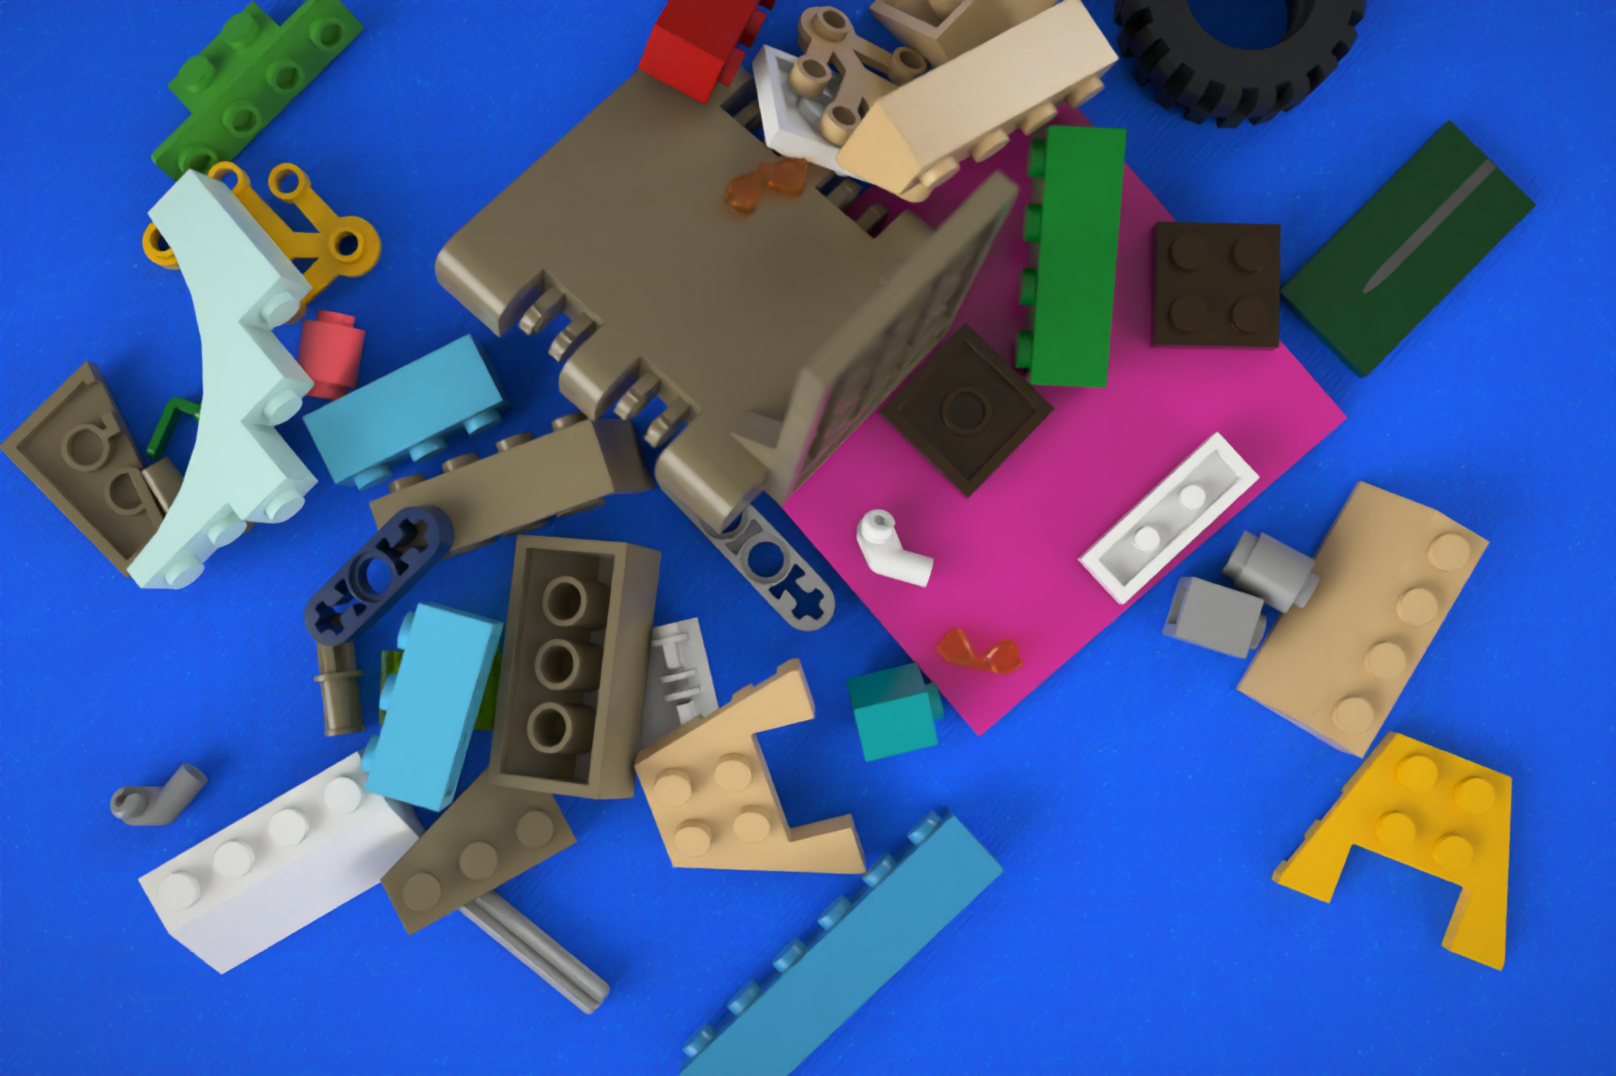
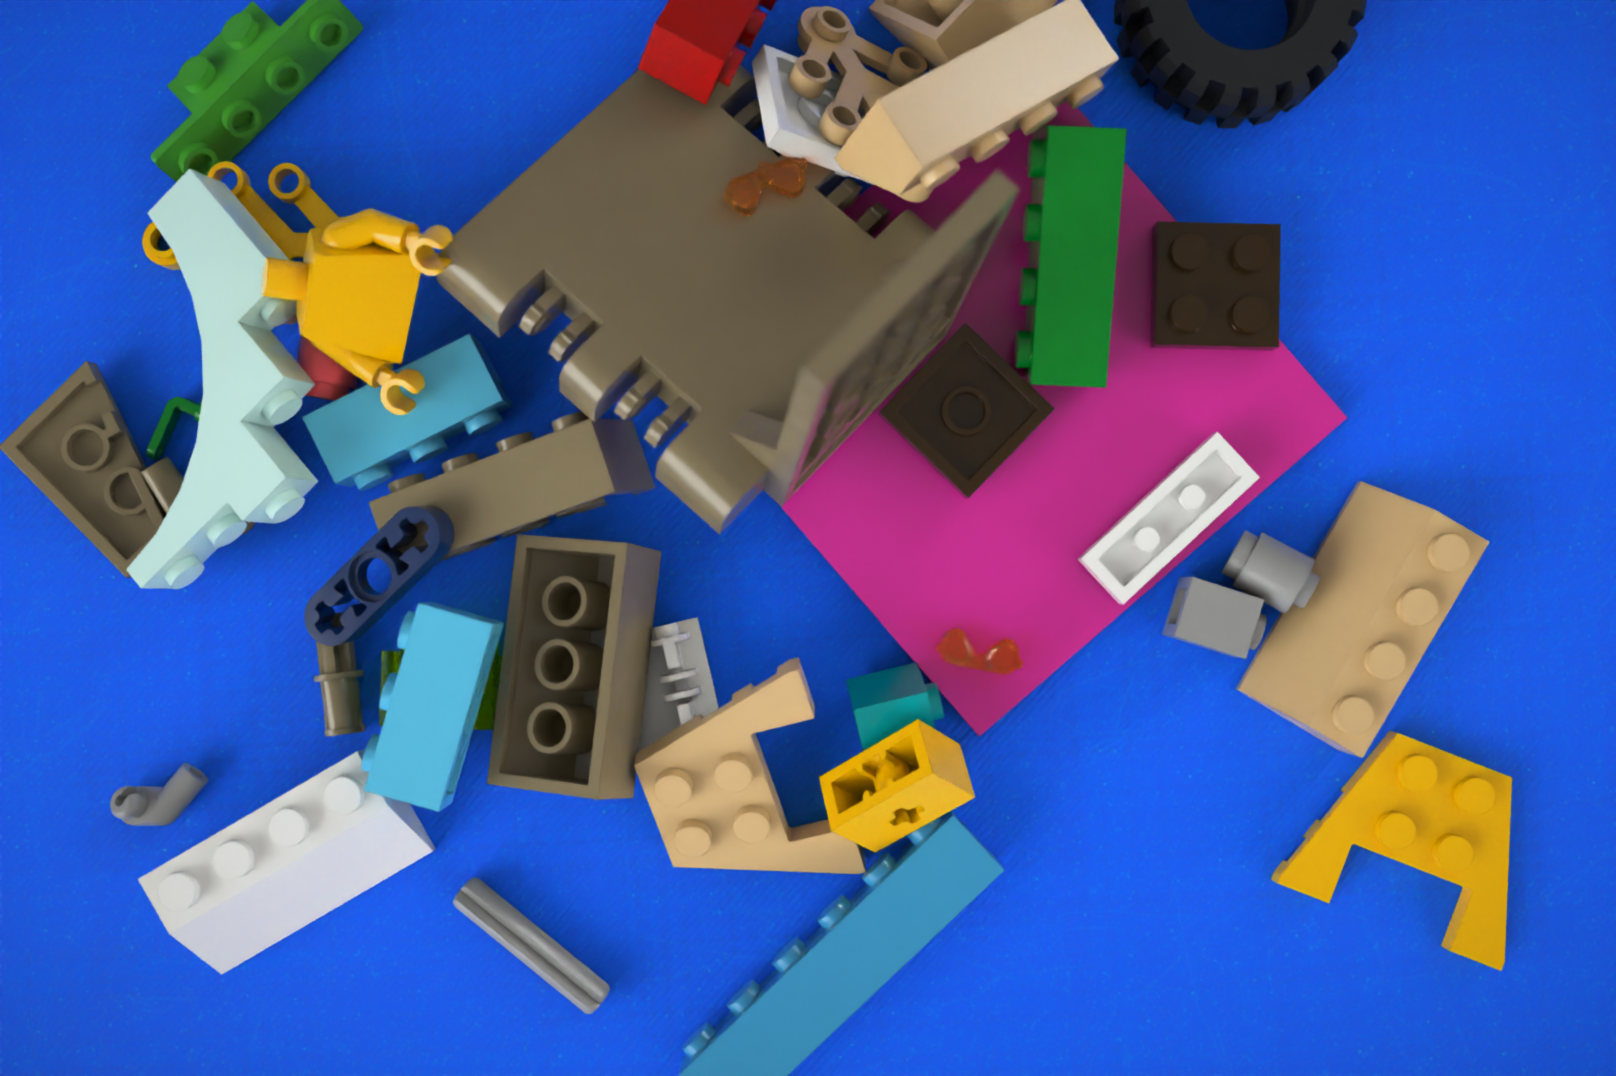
dark tan wing [380,766,577,936] -> none
light grey beam [654,449,835,632] -> none
white arm [857,509,934,587] -> none
dark green tile [1280,120,1536,379] -> none
none -> yellow torso [262,209,453,415]
none -> yellow brick [819,719,975,853]

